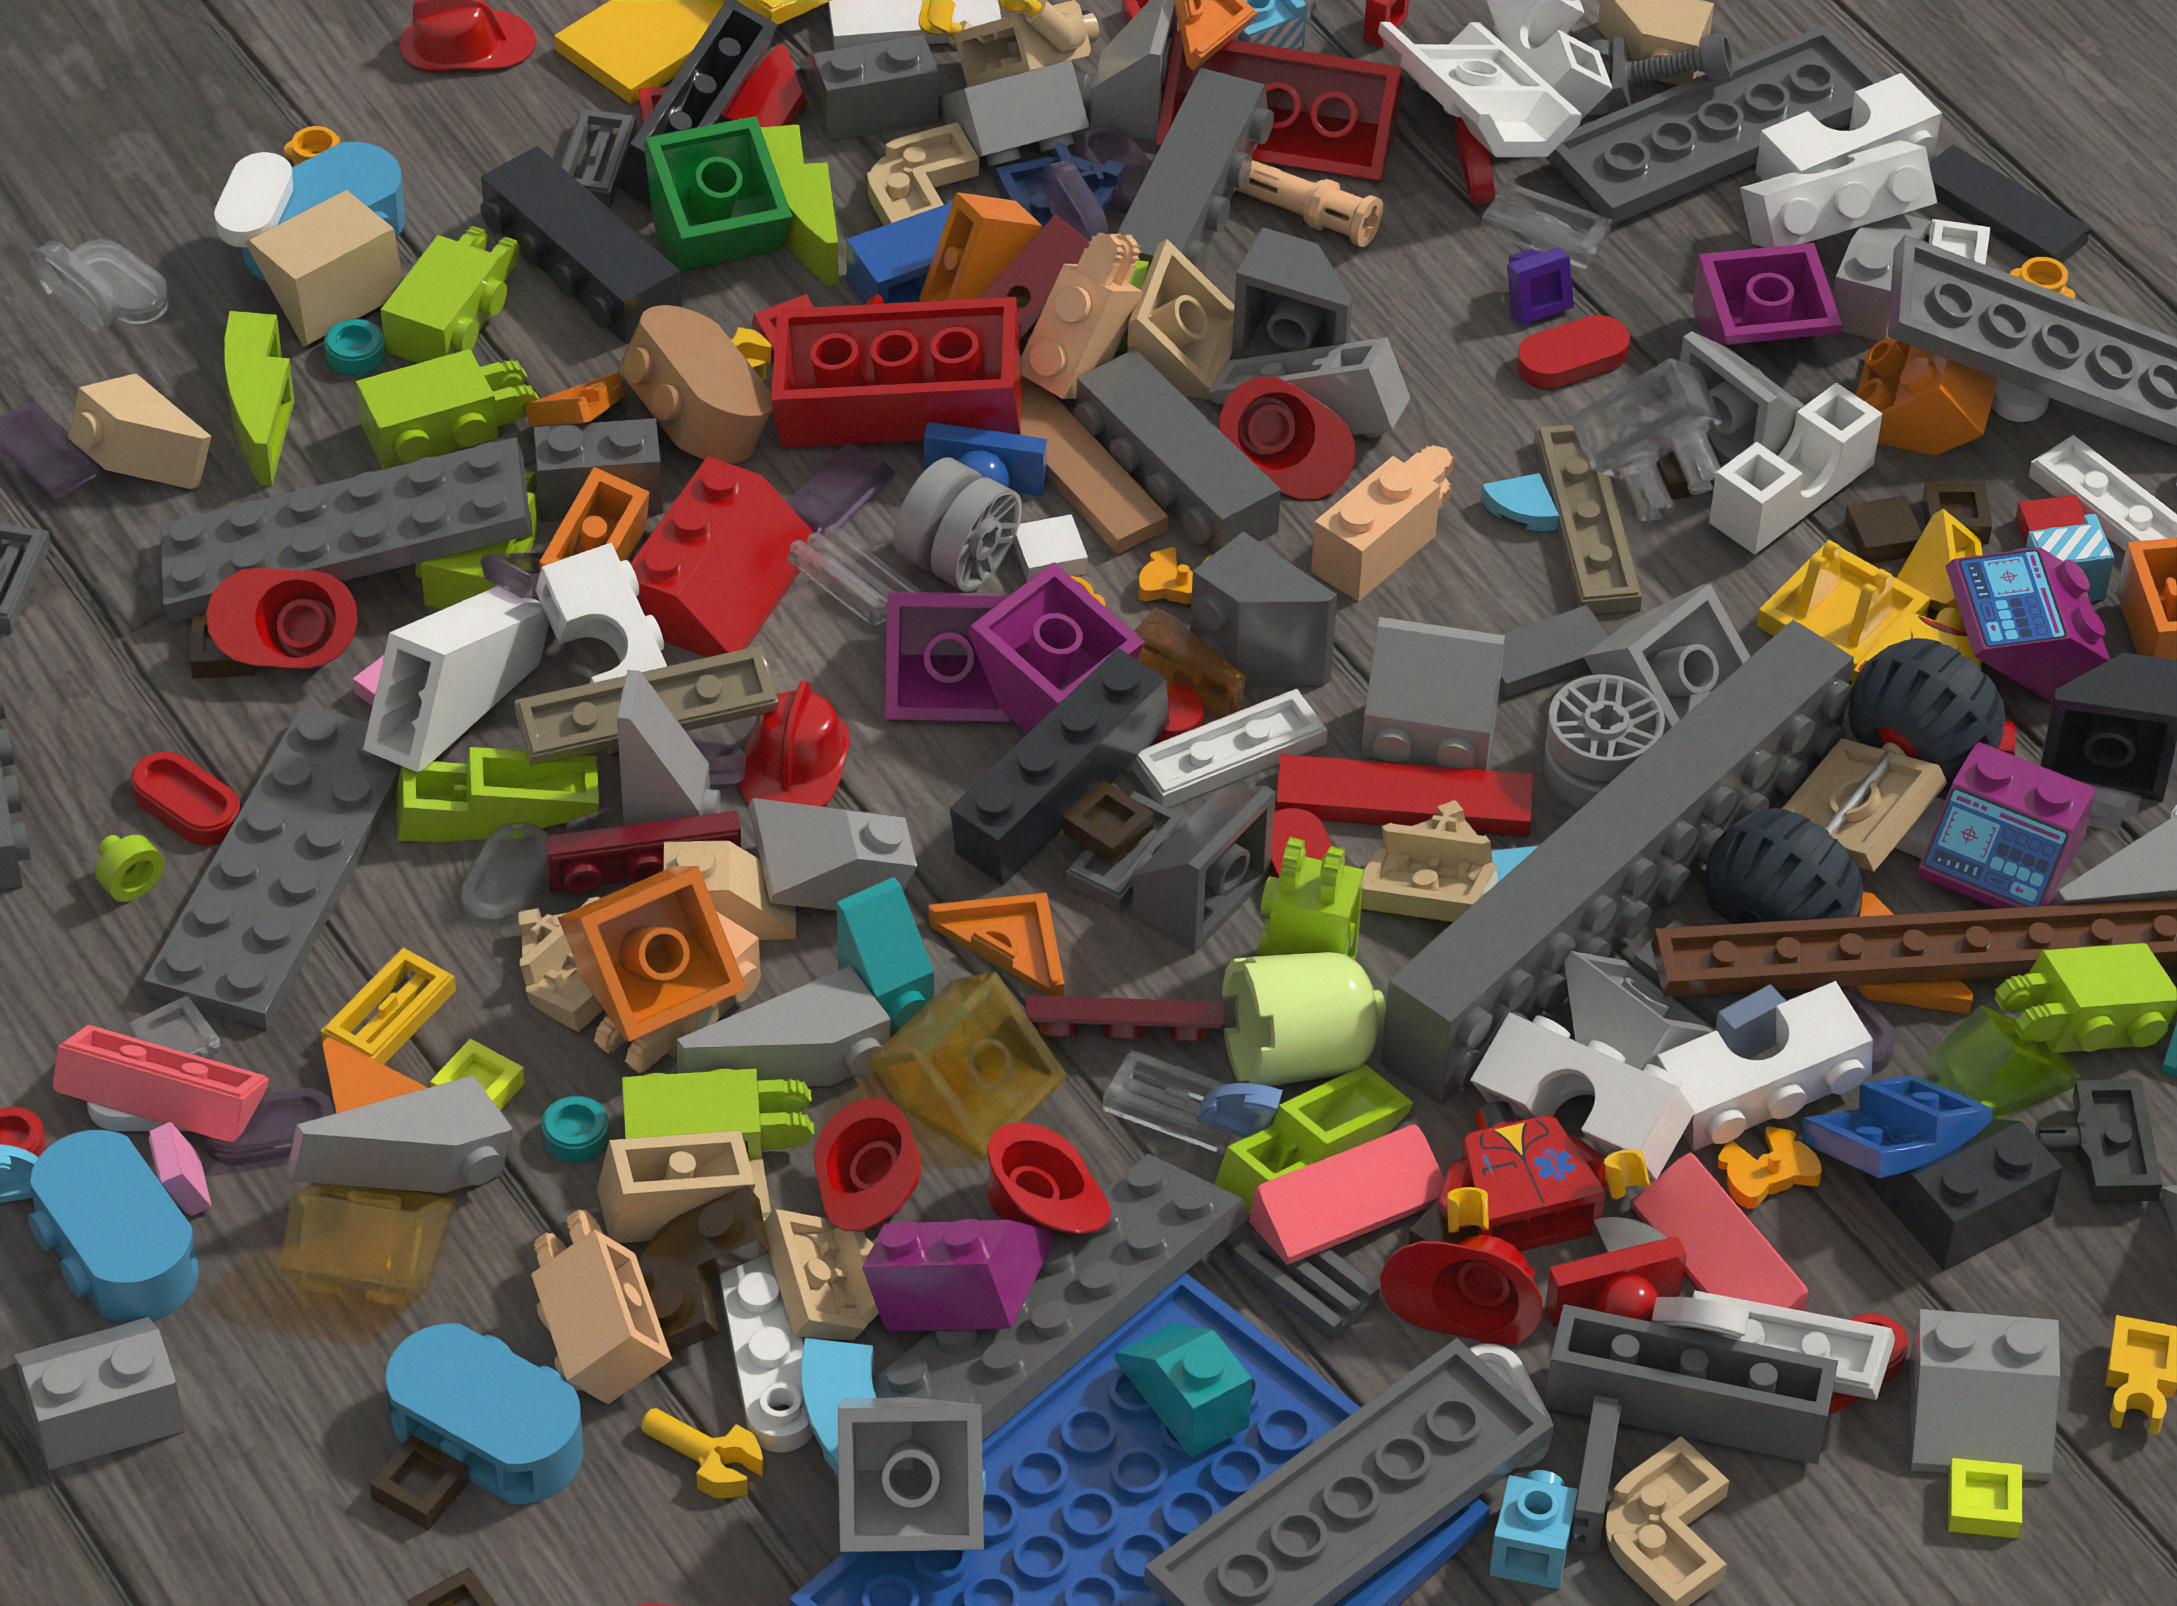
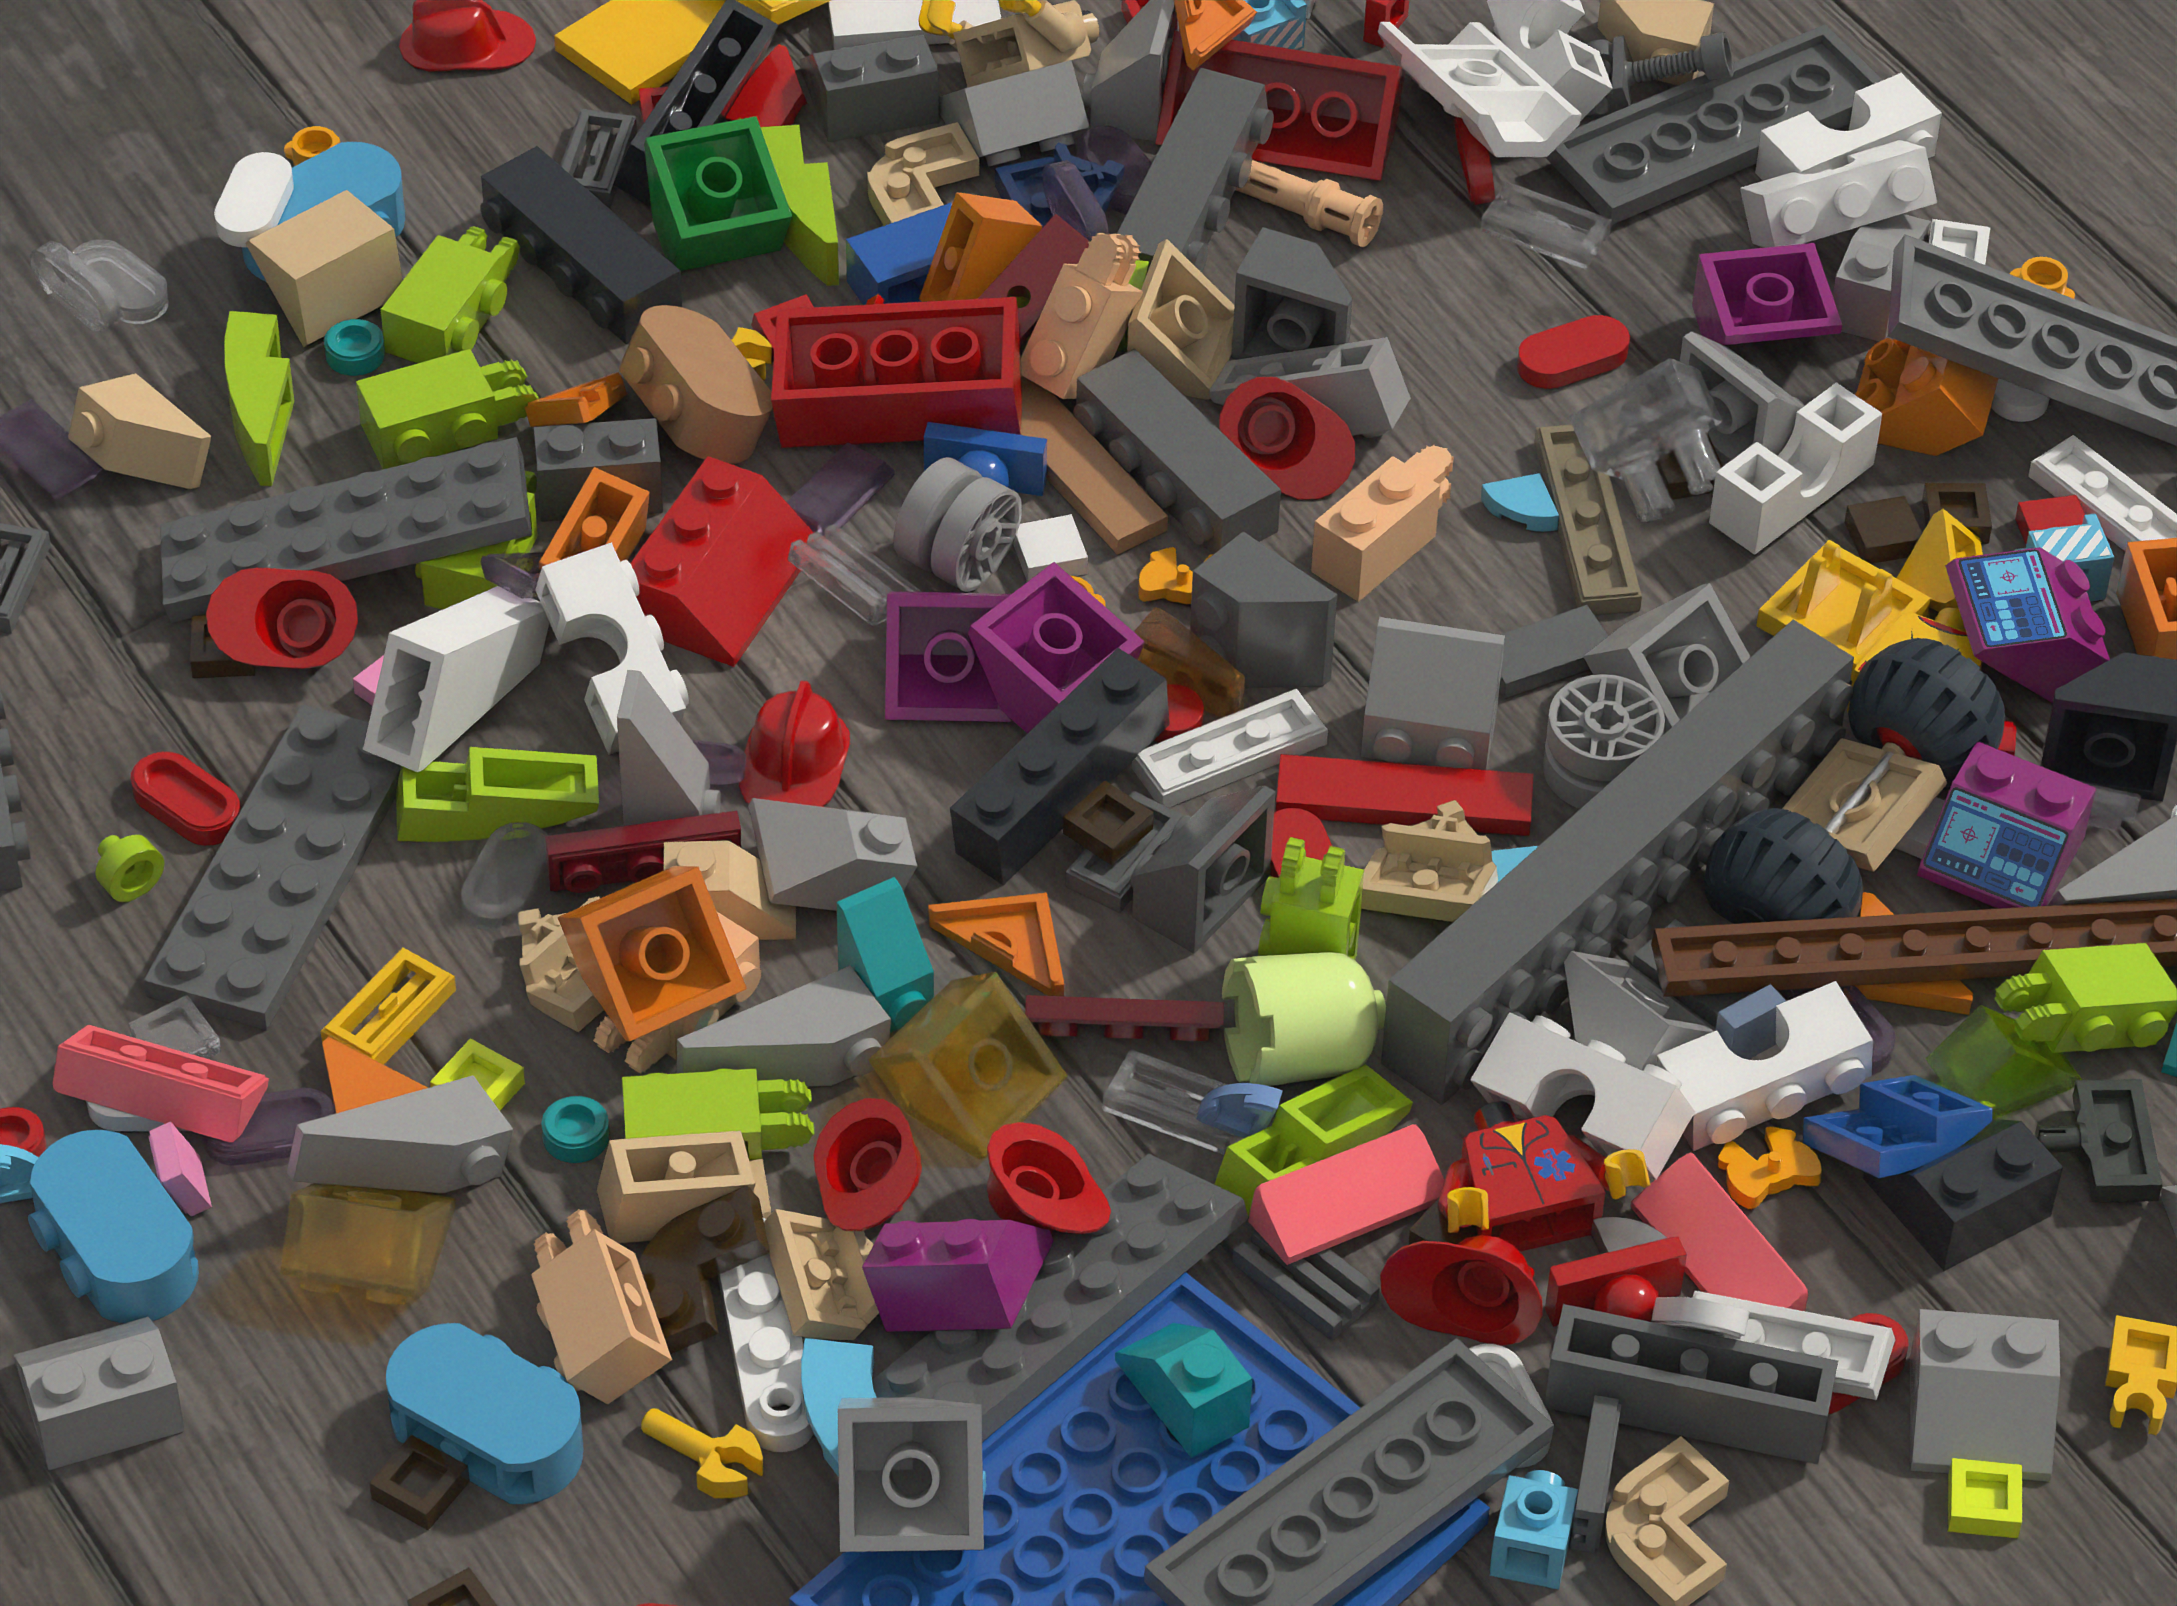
dark tan tile [514,646,778,766] -> none
dark purple tile [1507,247,1574,325] -> none
black tile [1929,144,2090,263] -> none

